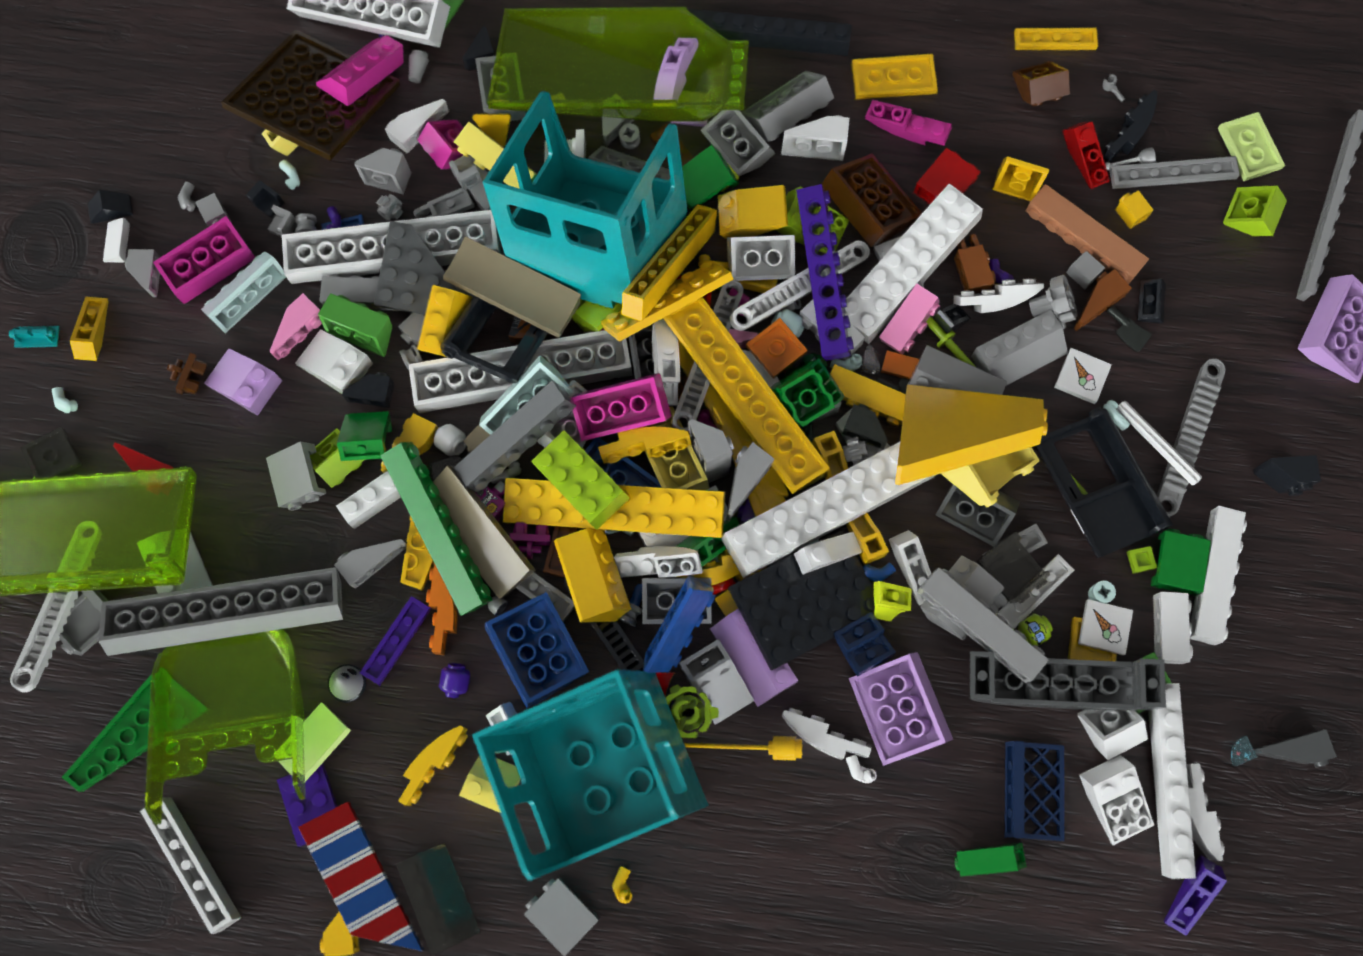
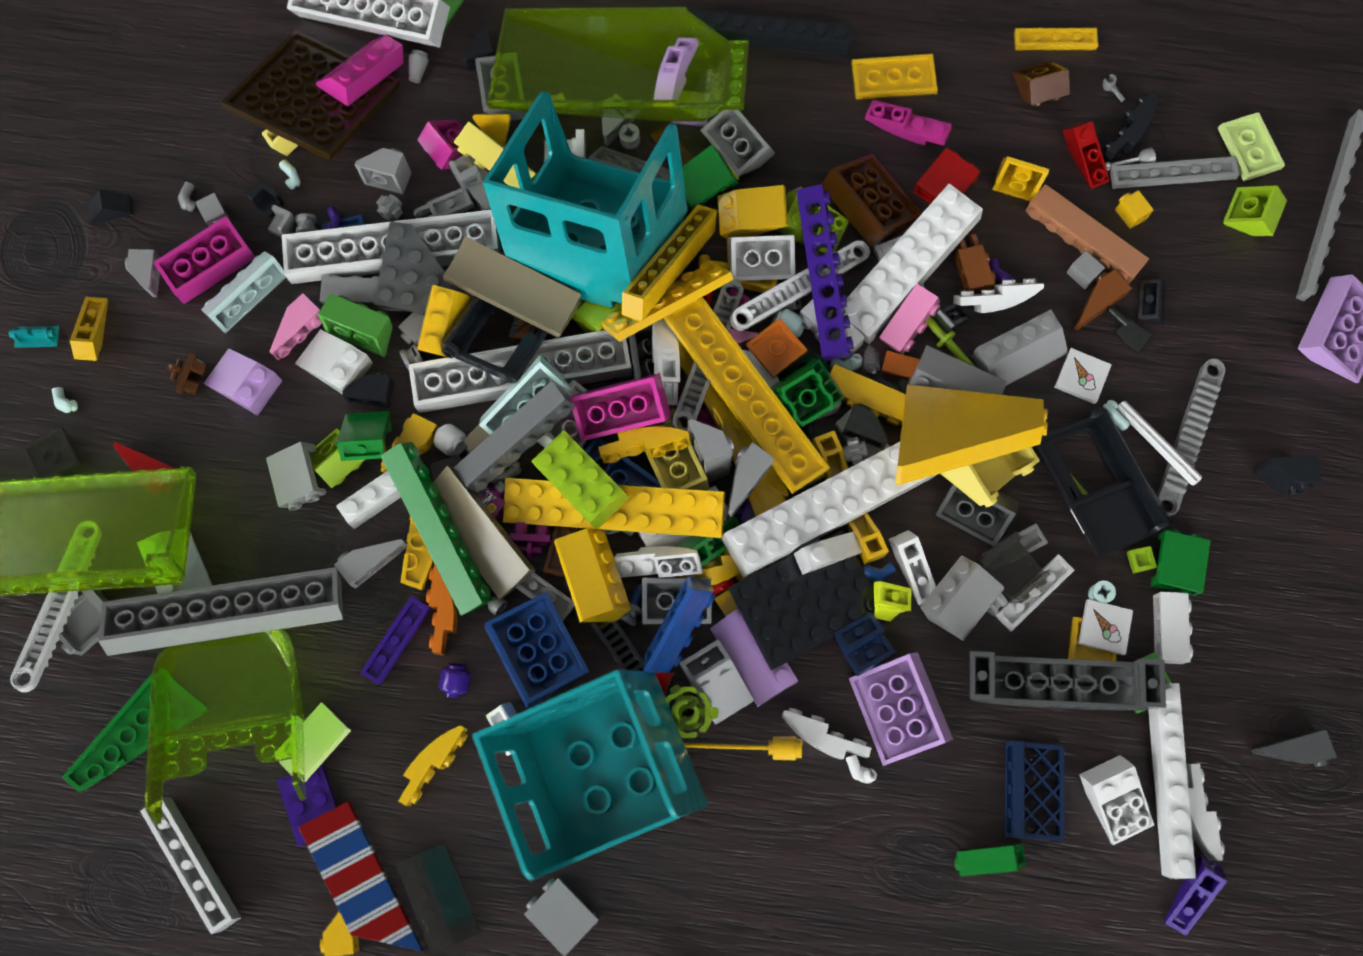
white slope [103,218,130,262] -> none
light grey hat [328,664,366,703] -> none
white slope [385,99,449,153] -> none
light yellow slope [459,756,521,813] -> none
yellow arm [612,866,632,903] -> none
light grey slope [741,71,834,141] -> none
white slope [781,115,849,161] -> none
light grey brick [917,568,1049,683] -> none
lime head [1018,614,1053,646] -> none
light grey piece [1029,274,1078,329] -> none
white slope [1077,710,1148,760] -> none
white brick [1190,506,1247,645] -> none
clear light blue tile [1231,735,1257,766] -> none

